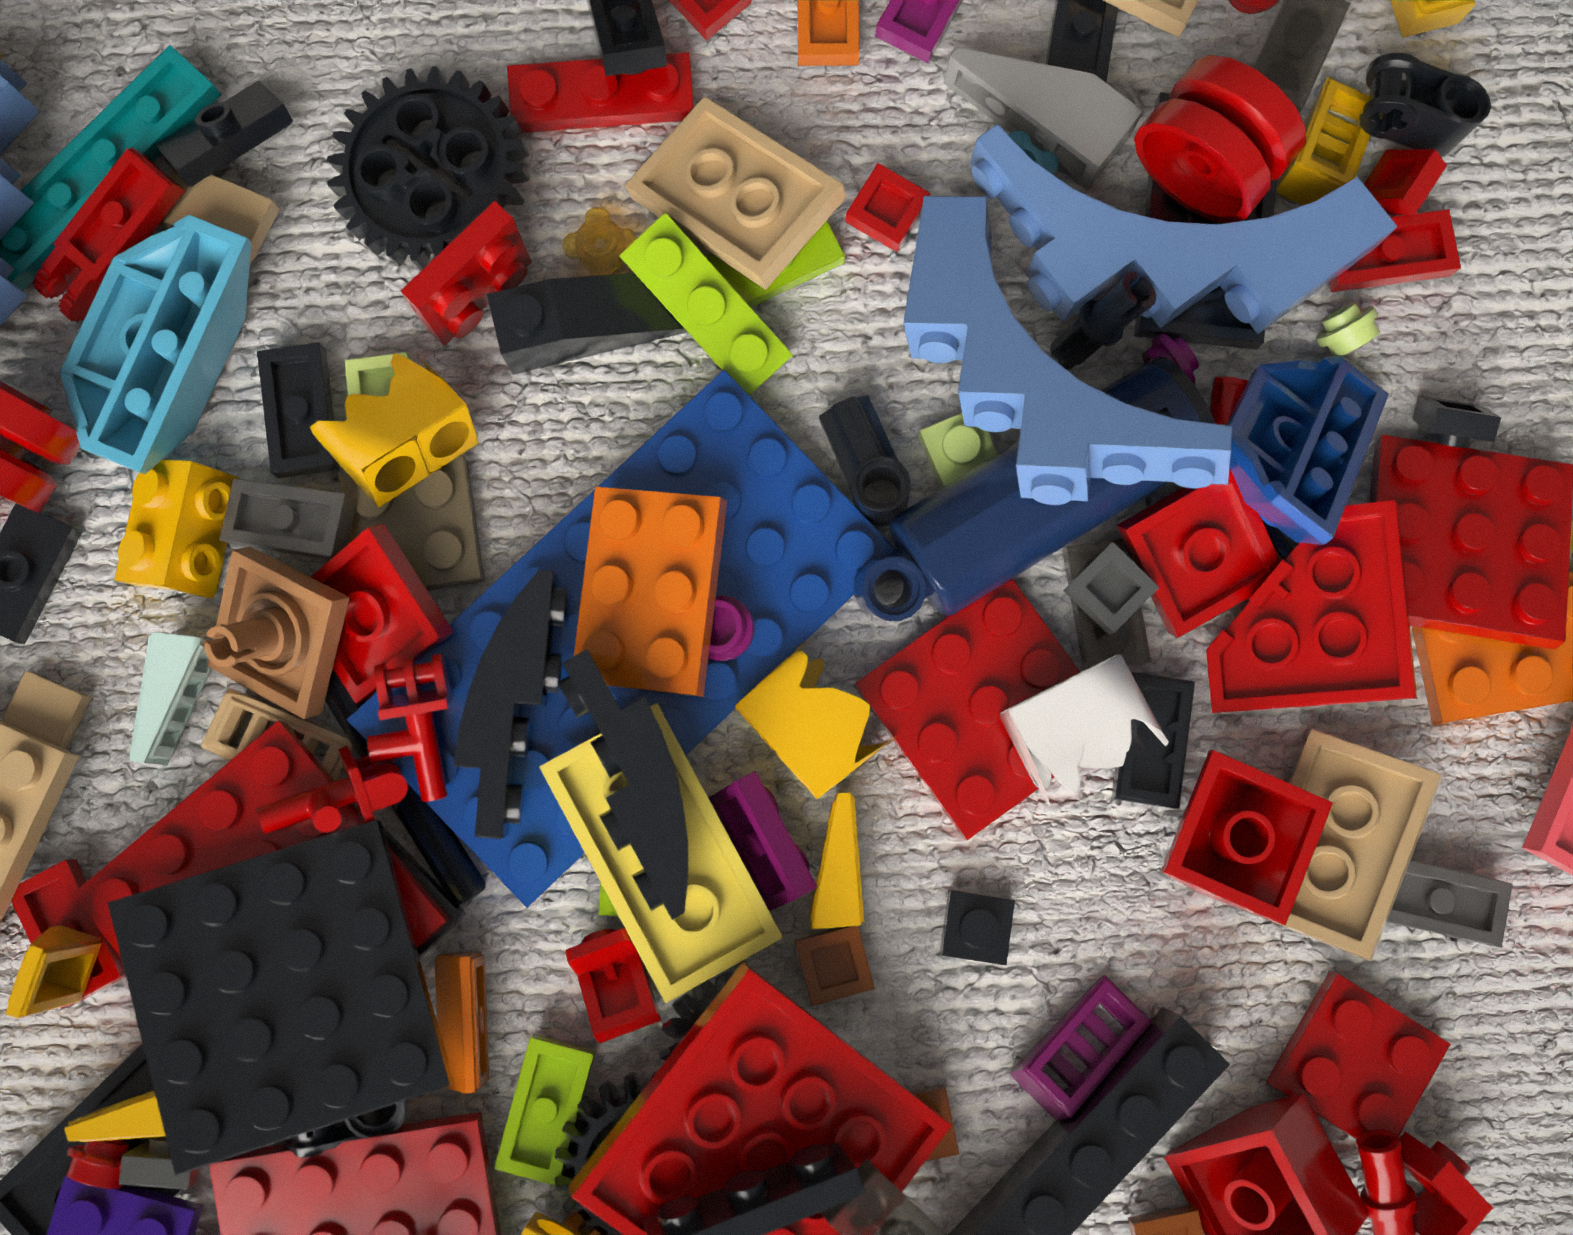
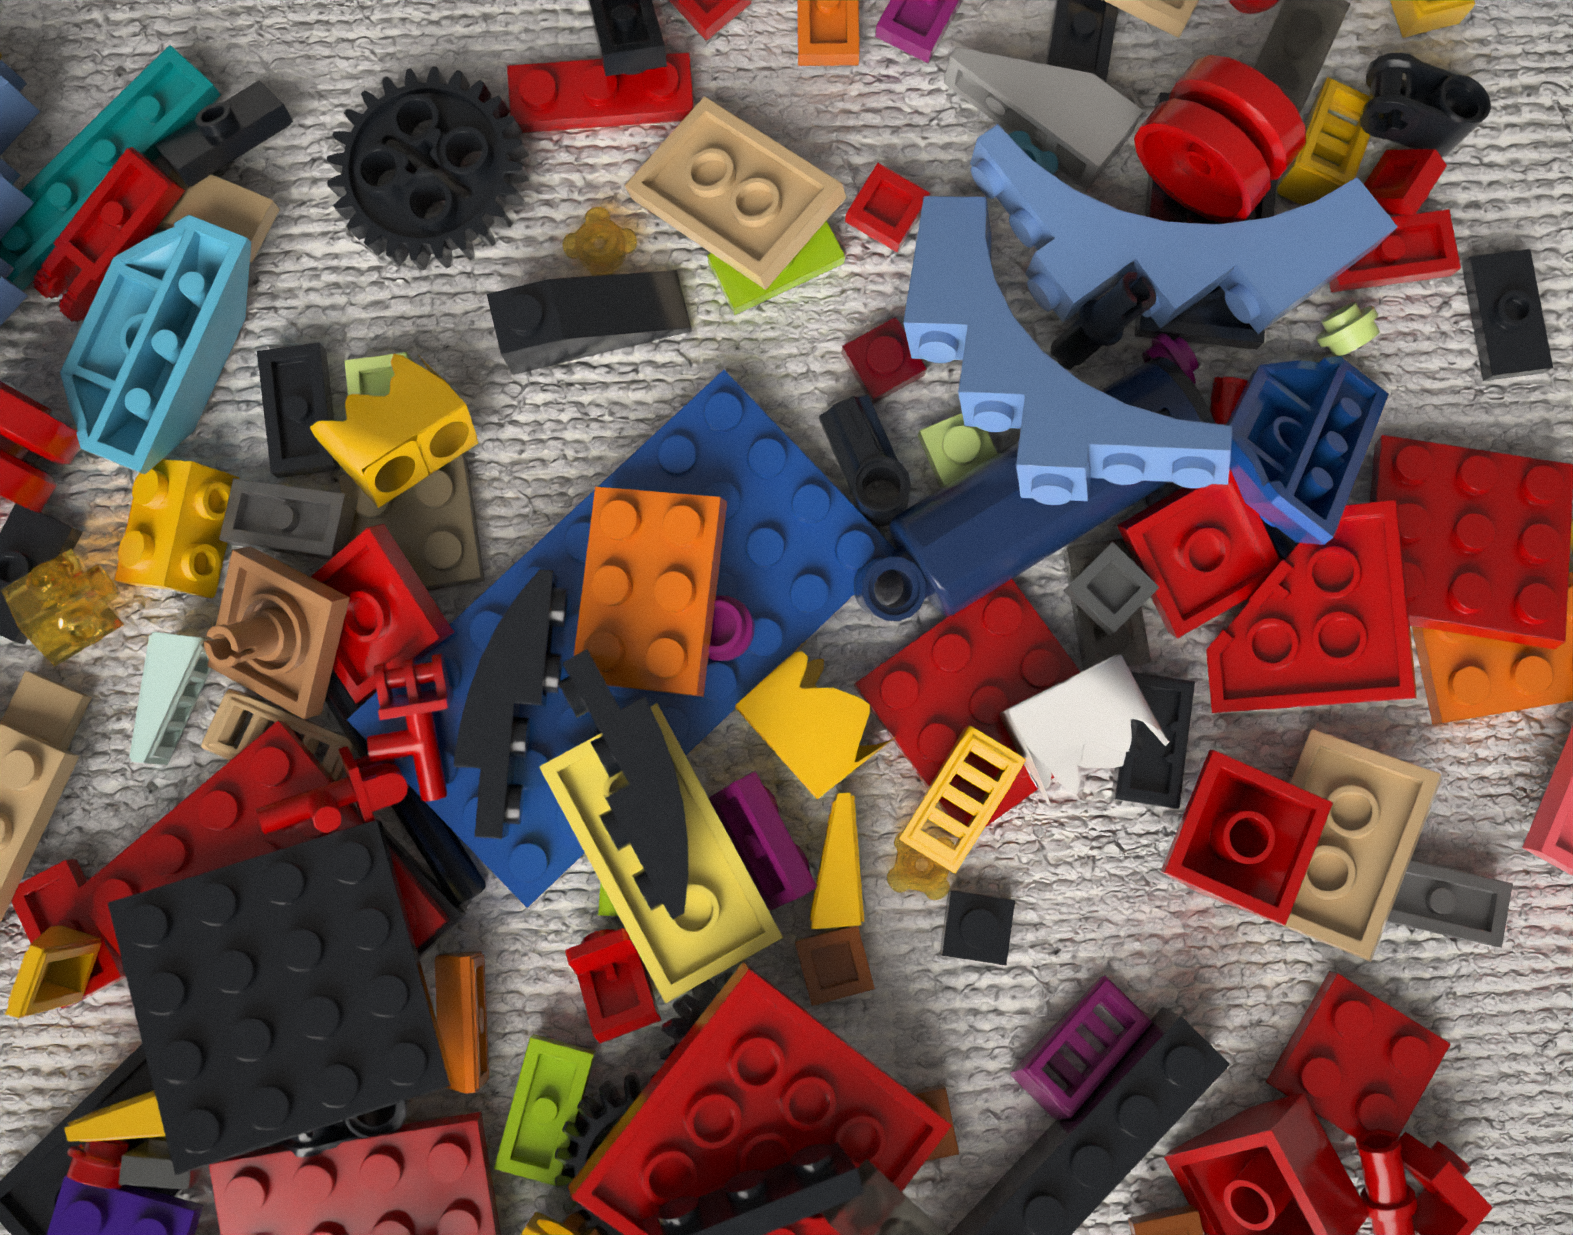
red plate [400,201,532,346] -> none
lime plate [619,212,793,395] -> none
black plate [1412,396,1501,448] -> none
none -> clear yellow brick [1,548,124,667]
none -> dark red plate [841,317,927,404]
none -> clear yellow plate [887,831,955,900]
none -> yellow slope [898,726,1026,874]
none -> black plate [1461,249,1553,381]

